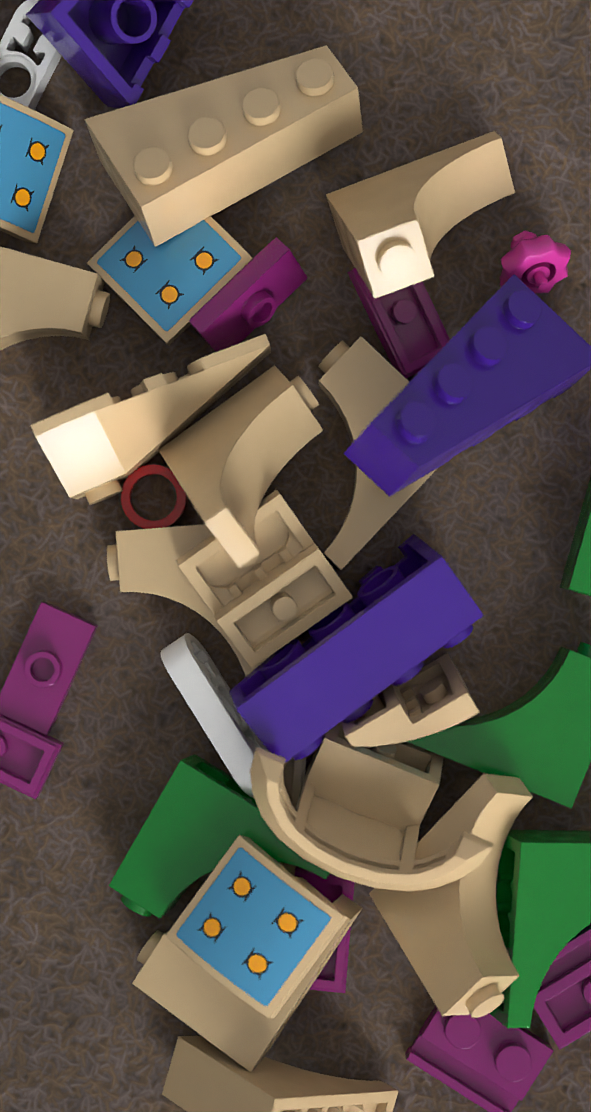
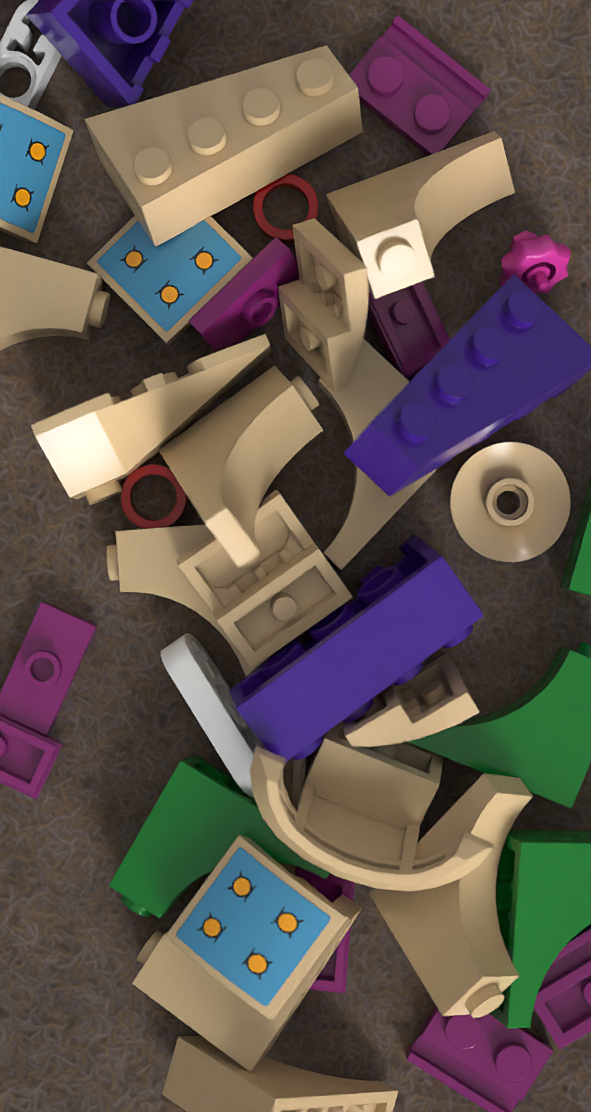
none -> red piece [253,174,319,244]
none -> tan slope [278,218,369,392]
none -> magenta plate [349,15,490,156]
none -> tan dish [450,442,571,562]

